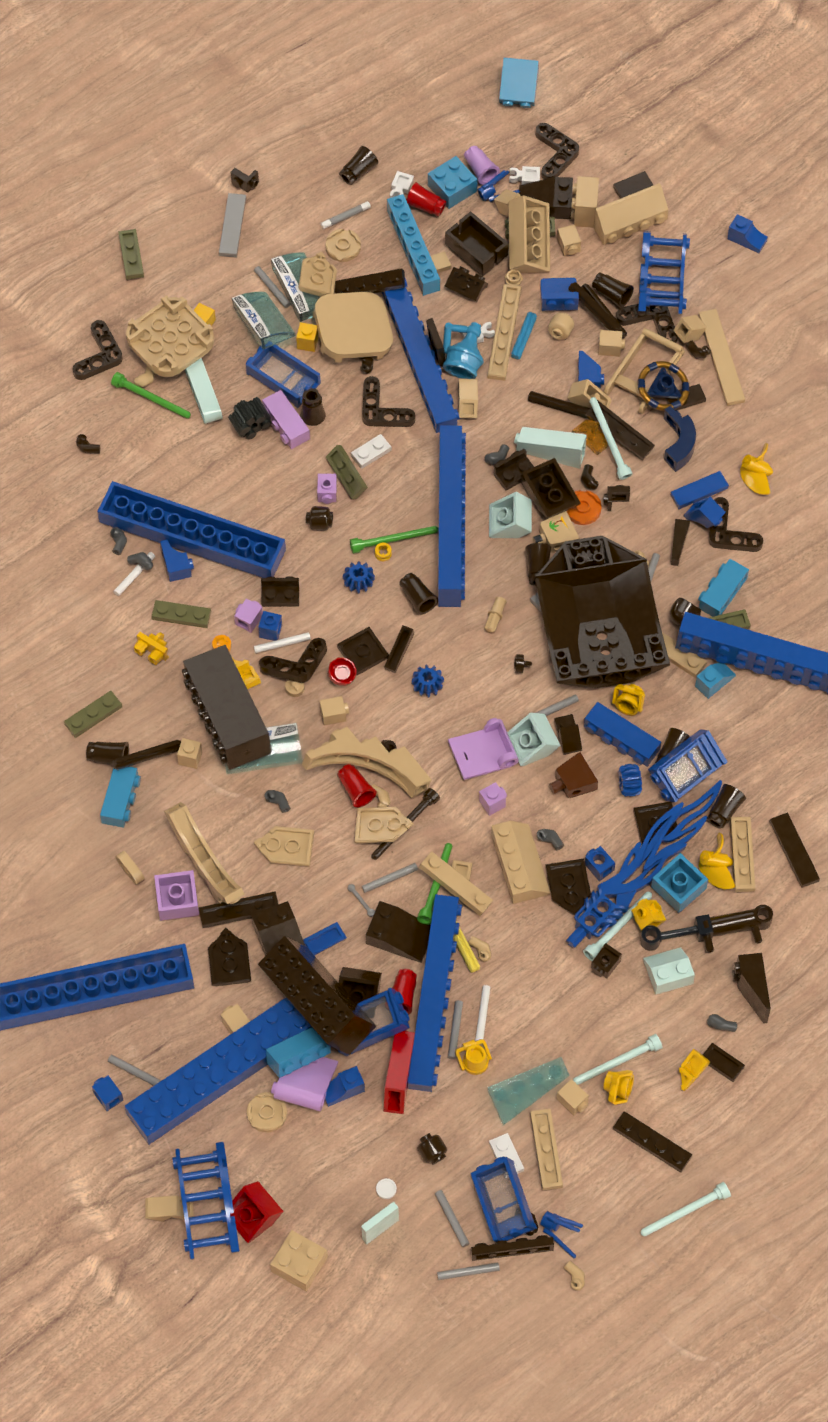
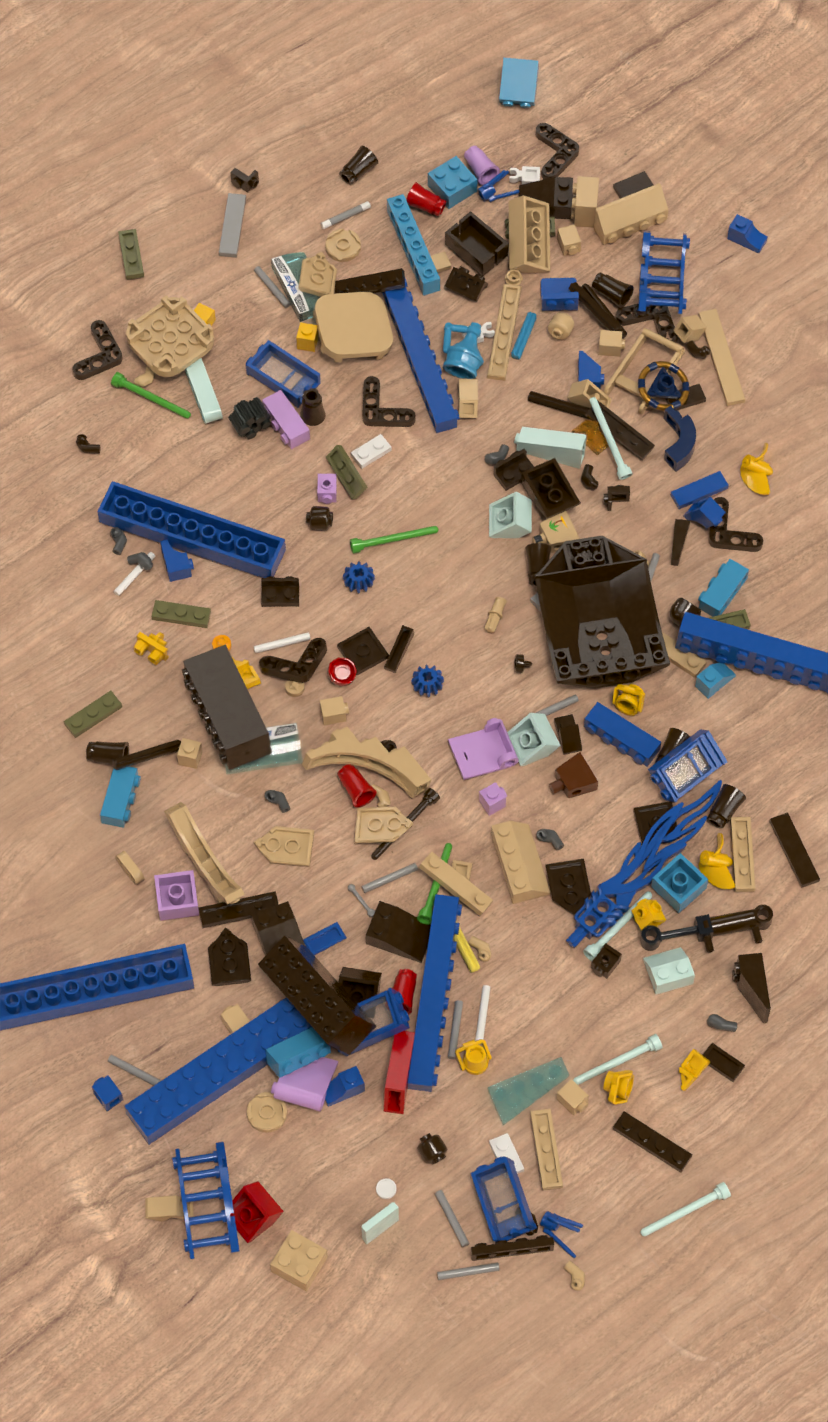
clear light blue slope [232,292,296,350] -> none
lavender brick [234,599,263,633] -> none
blue brick [258,611,283,641] -> none
dark brown arm [358,357,374,374] -> none
yellow bush [375,542,392,562] -> none
white plate [390,171,414,198] -> none
dark brown plant [400,573,438,615] -> none
dark brown tile [426,318,446,368] -> none
blue brick [438,425,466,607] -> none
tan brick [494,189,520,217] -> none
orange tile [567,490,602,525] -> none
blue brick [585,846,615,882] -> none
blue gear [618,764,642,797] -> none

